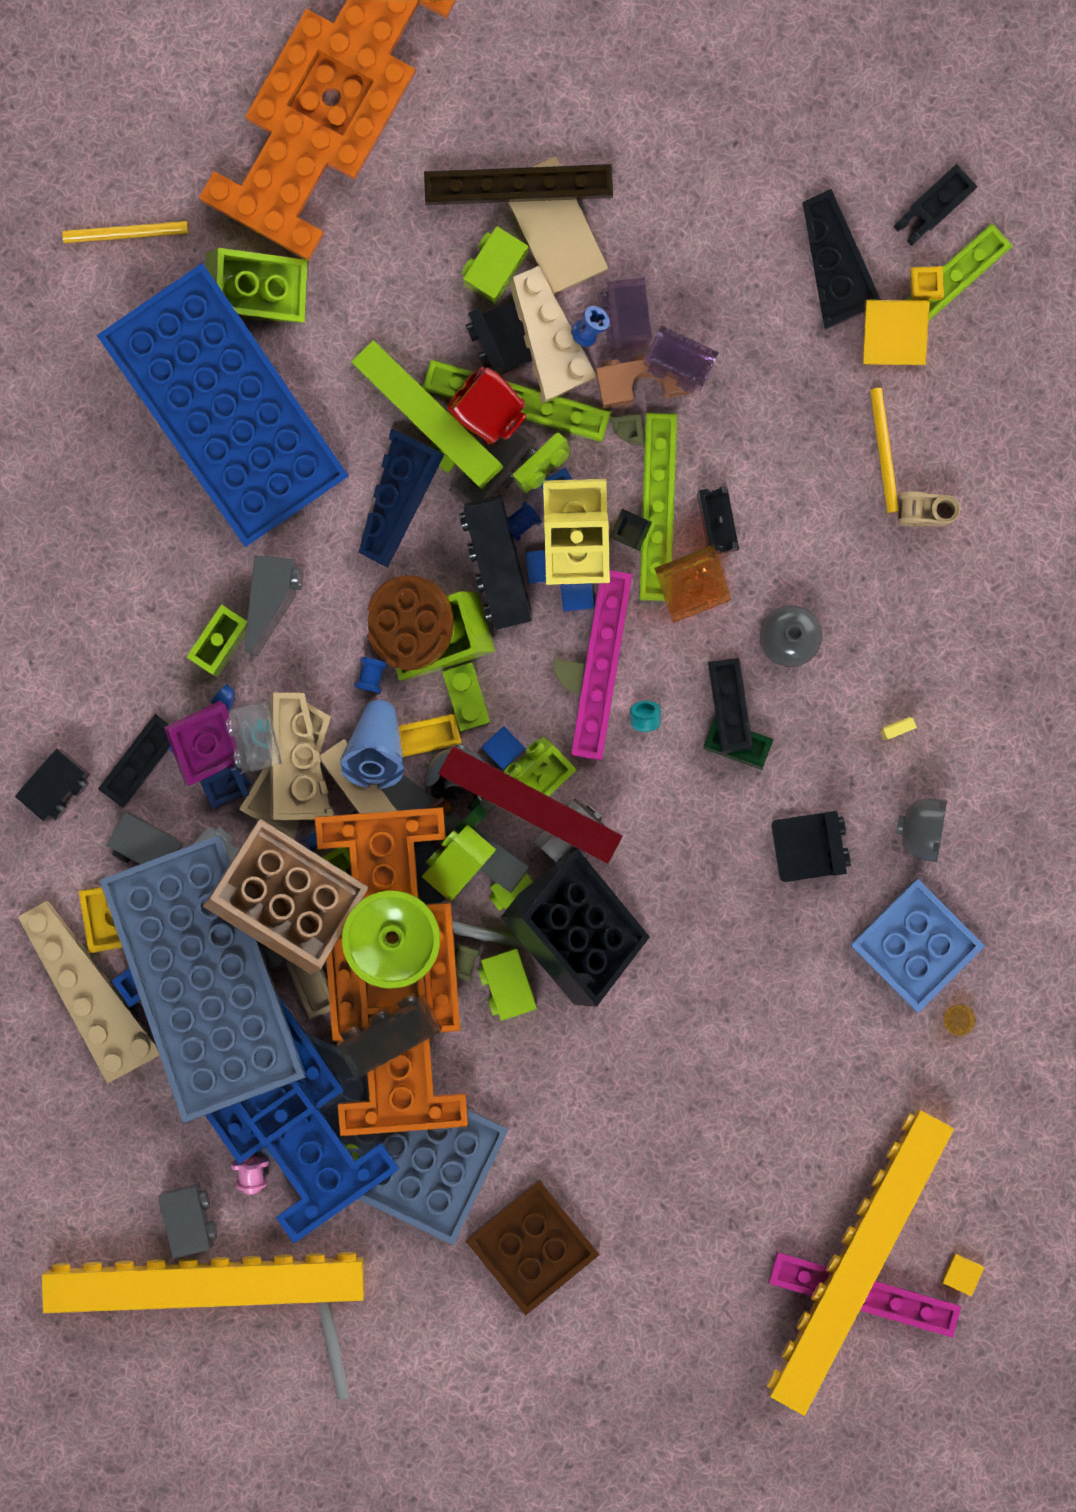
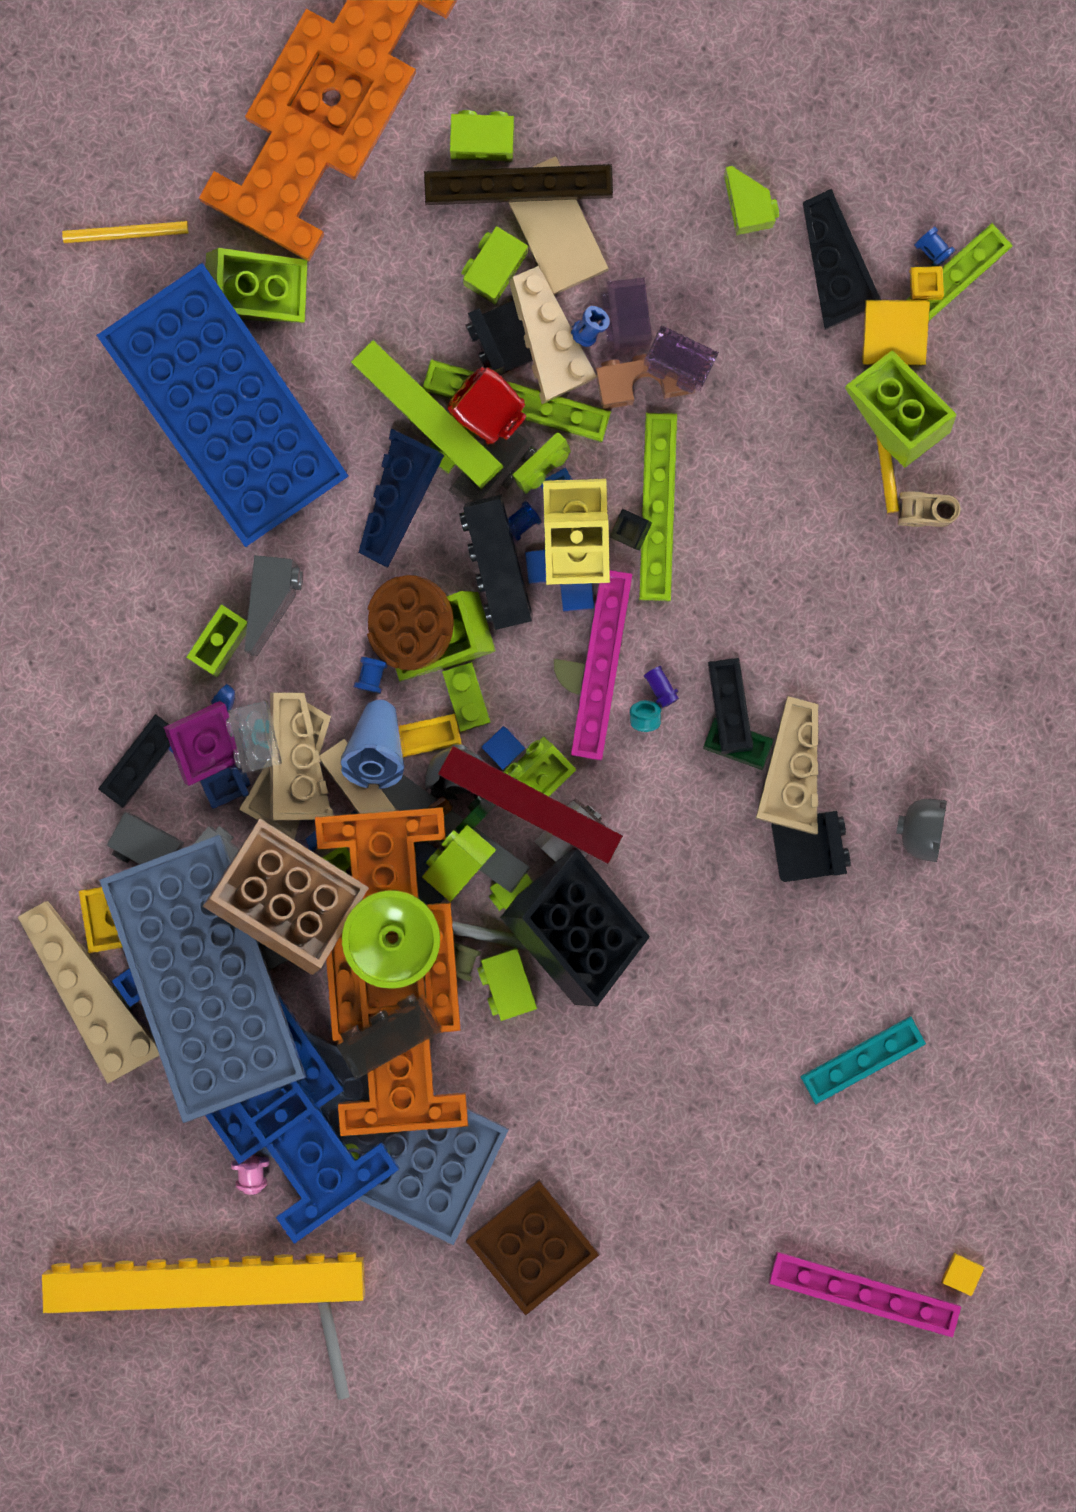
black brick [15,748,90,822] -> none
dark grey brick [158,1183,217,1259] -> none
tan tile [285,960,330,1020] -> none
olive tile [610,413,645,445] -> none
clear orange plate [654,545,731,623] -> none
black hinge [697,486,739,556] -> none
dark grey cylinder [760,605,822,667] -> none
yellow brick [766,1110,954,1416] -> none
medium blue plate [850,878,985,1013] -> none
light yellow tile [879,717,917,741] -> none
black hinge [893,164,978,246] -> none
clear yellow plate [943,1004,976,1036] -> none
none -> lime brick [450,110,514,161]
none -> dark purple pin [644,666,679,708]
none -> lime slope [724,166,779,235]
none -> tan wing [755,696,818,835]
none -> teal tile [800,1016,926,1105]
none -> lime slope [845,350,957,468]
none -> blue bush [914,227,956,266]

